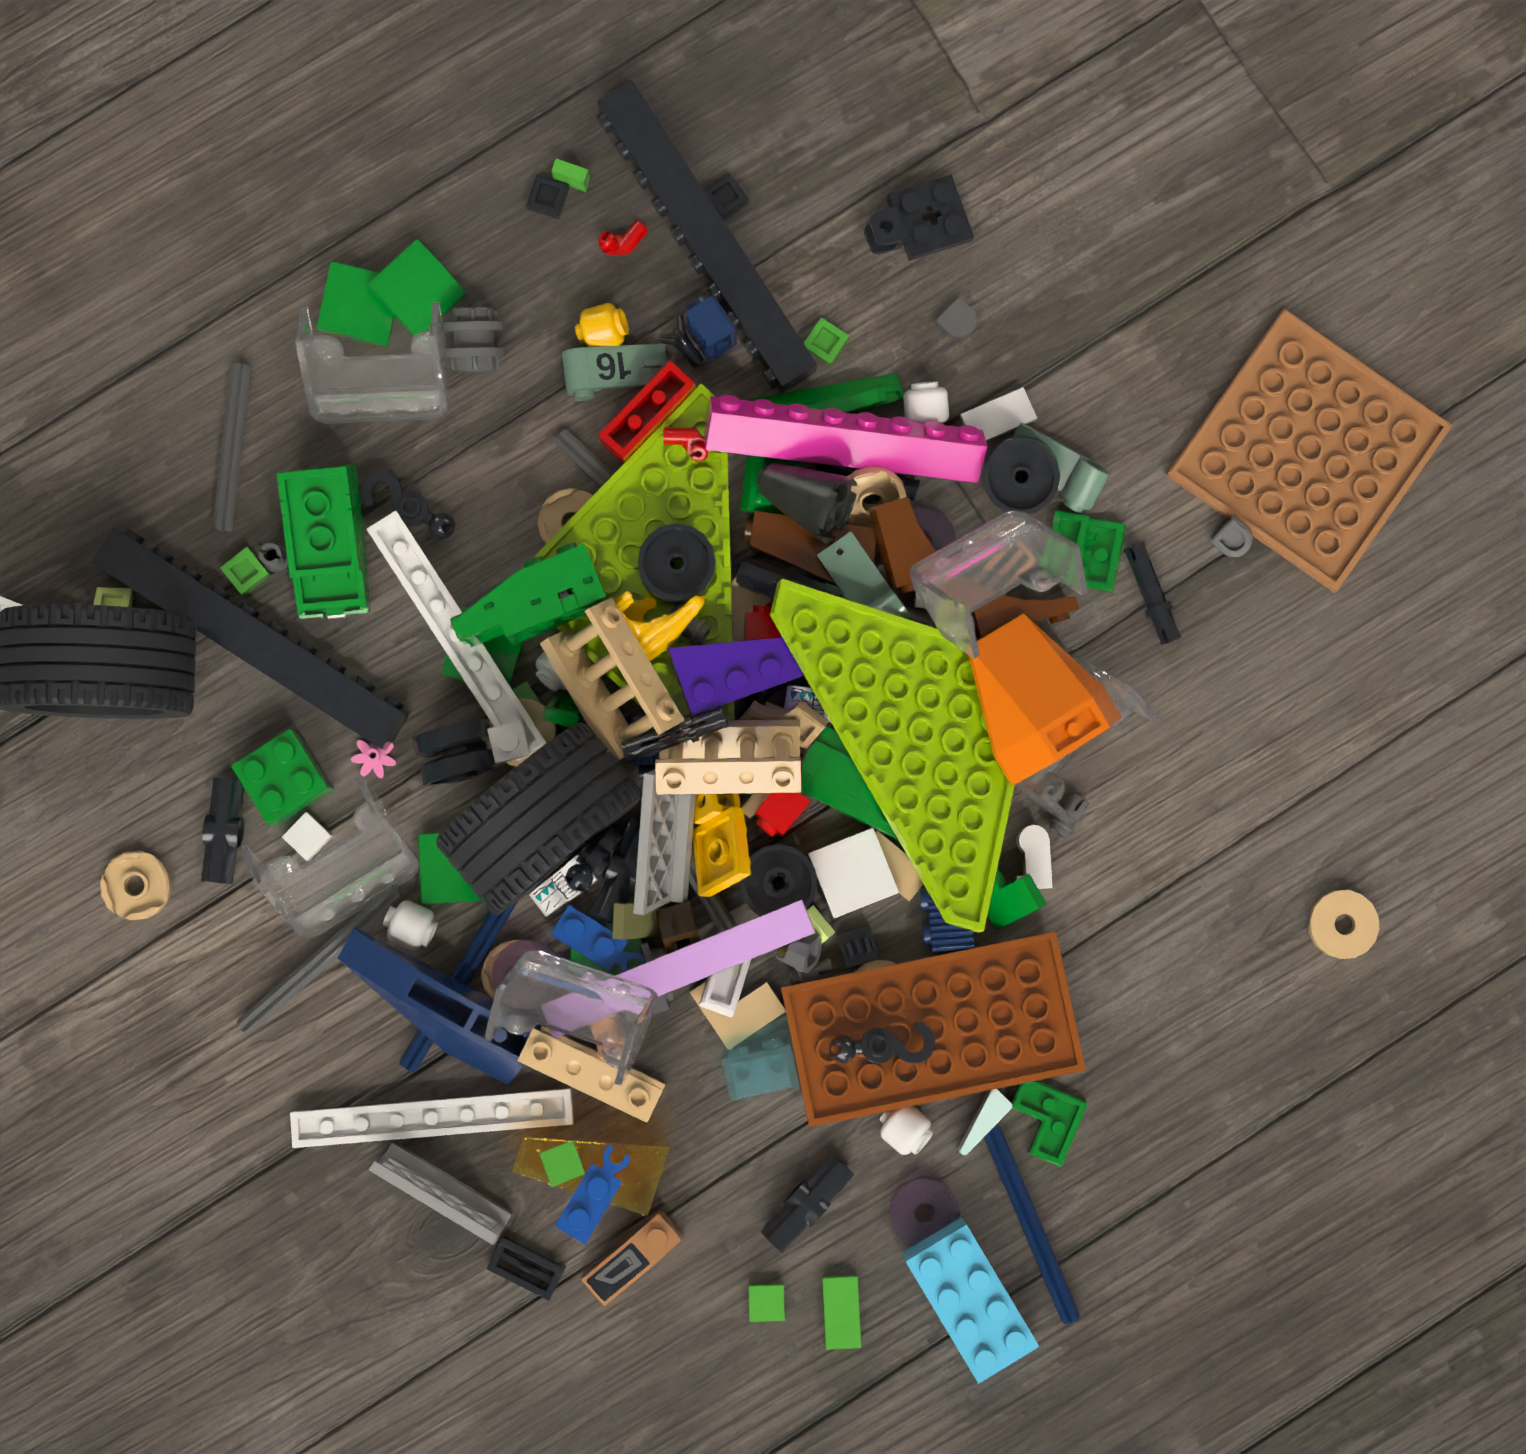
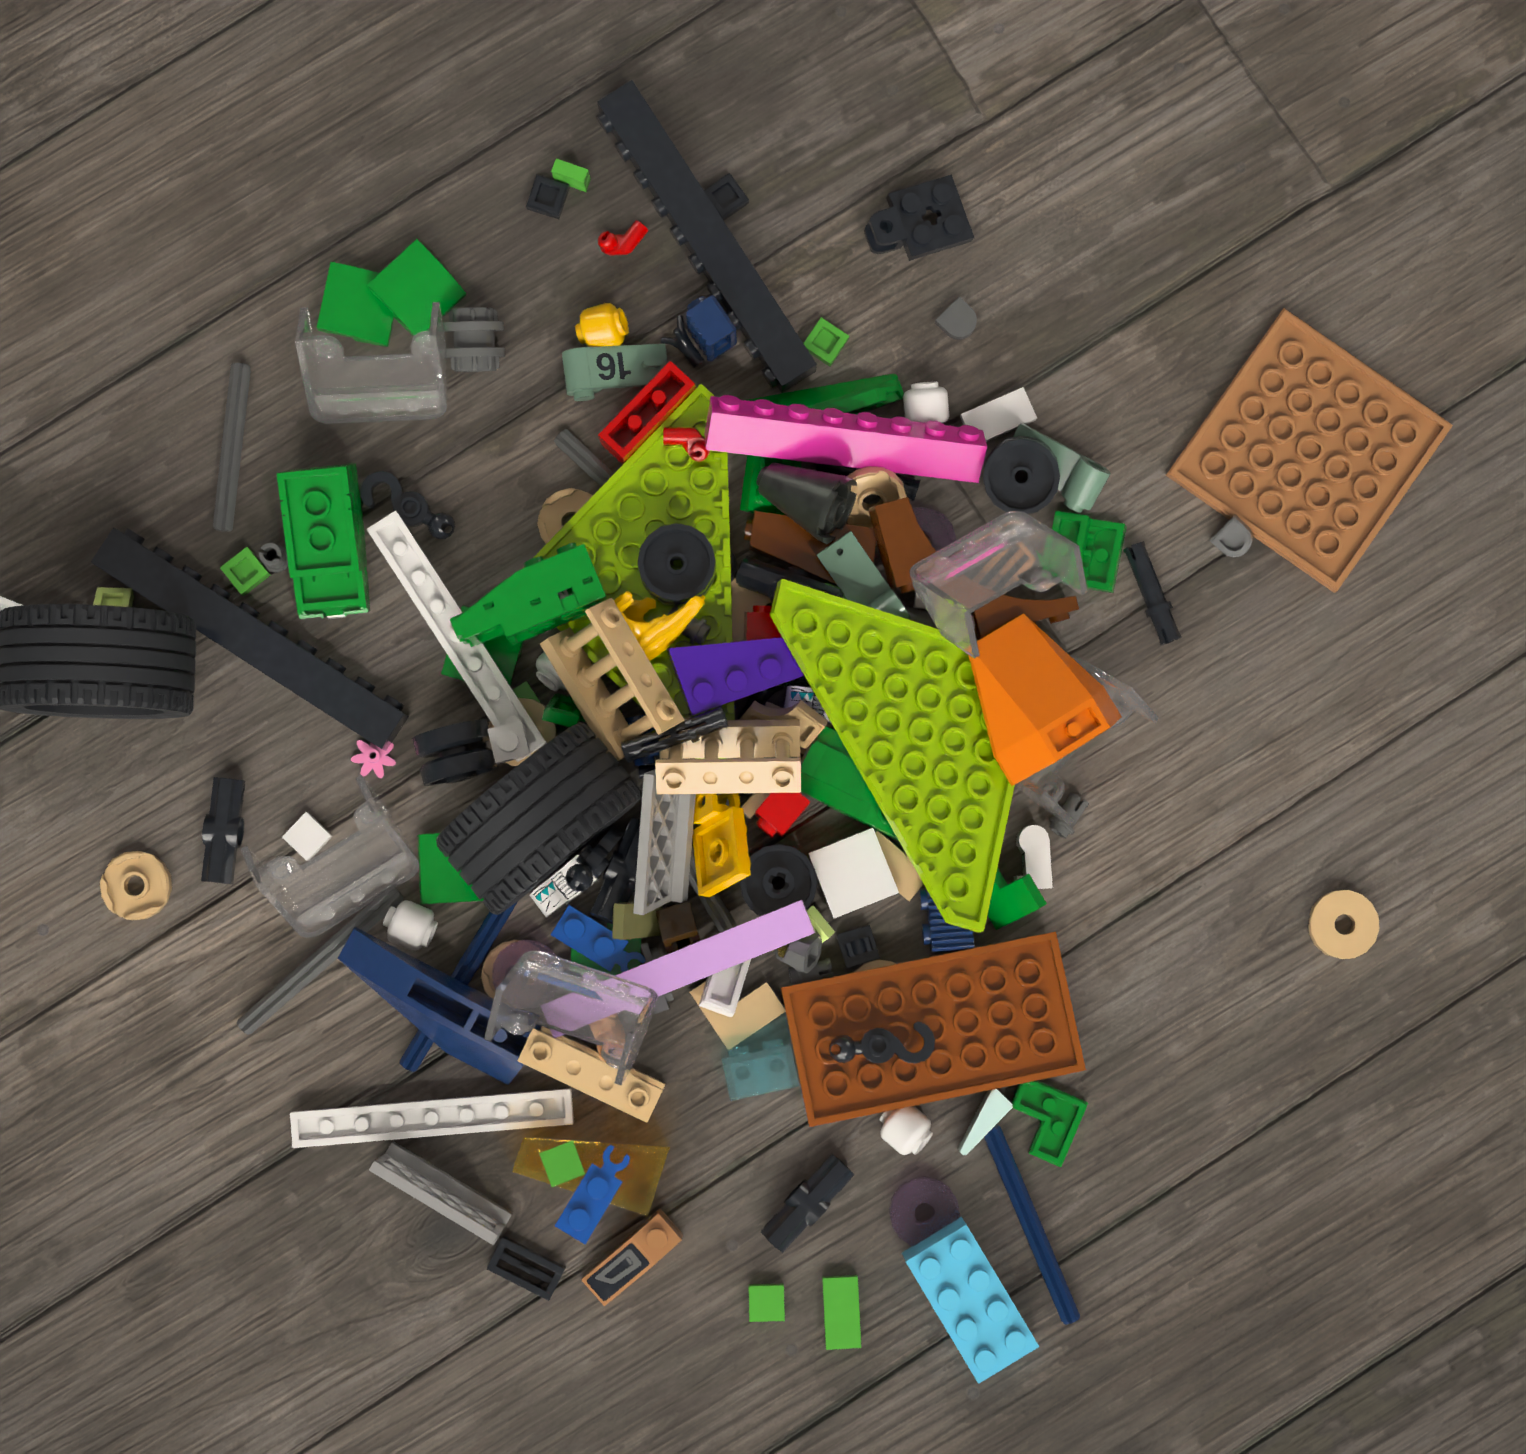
green brick [231,728,334,826] -> none

